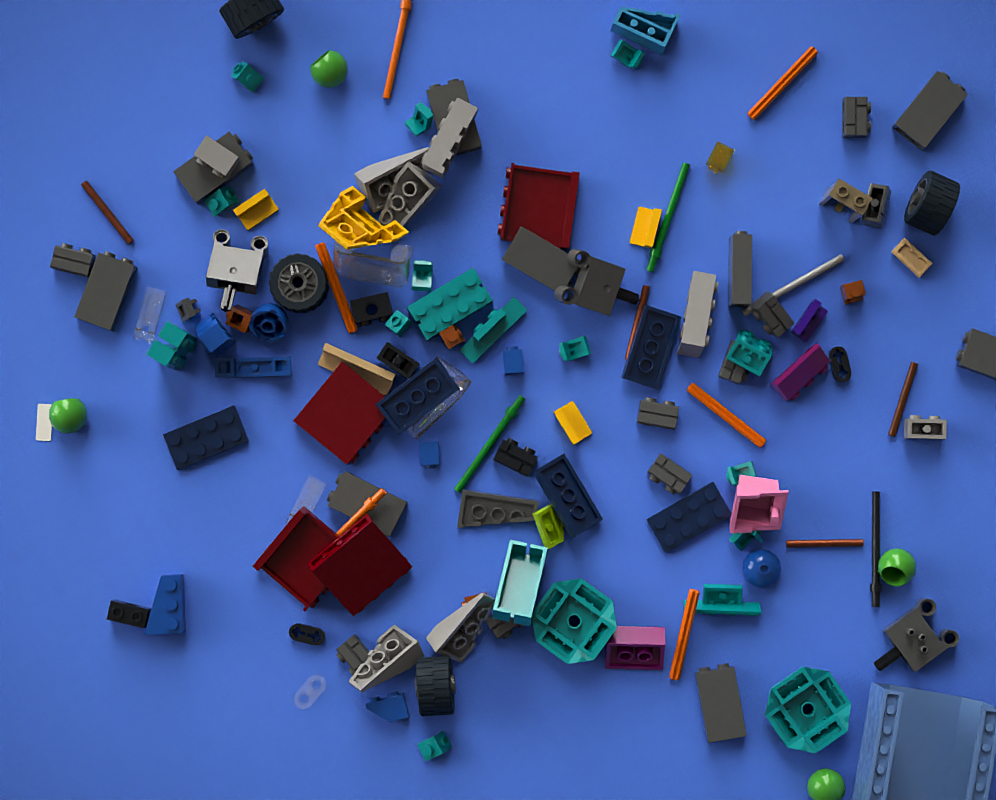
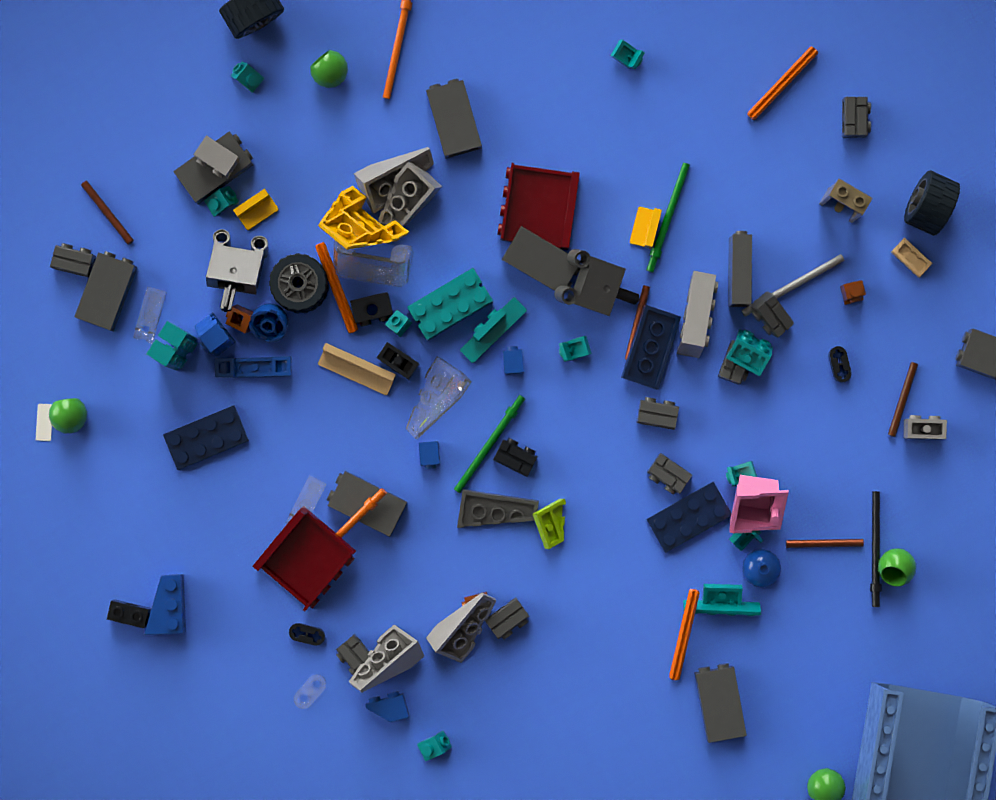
dark grey tile [176,298,201,322] -> none
dark red panel [293,361,385,465] -> none
dark red panel [307,514,412,616] -> none
dark blue plate [375,358,460,435] -> none
teal bracket [405,102,433,137] -> none
teal bracket [412,260,433,291] -> none
black wheel [415,656,456,716] -> none
light grey wedge [421,97,478,179] -> none
dark orange brick [439,324,466,350] -> none
piece [493,540,548,627] -> none
teal piece [532,578,617,664] -> none
dark blue plate [533,454,603,539] -> none
yellow panel [553,401,592,445] -> none
magenta slope [605,626,665,670] -> none
dark azure wedge [610,7,680,55] -> none
orange axle [687,383,766,448] -> none
clear yellow brick [706,142,734,173] -> none
teal piece [765,666,851,754] -> none
magenta slope [770,344,830,401] -> none
dark purple bracket [791,299,828,342] -> none
dark grey brick [861,183,891,228] -> none
dark grey piece [874,598,959,672] -> none
dark grey brick [892,71,968,151] -> none

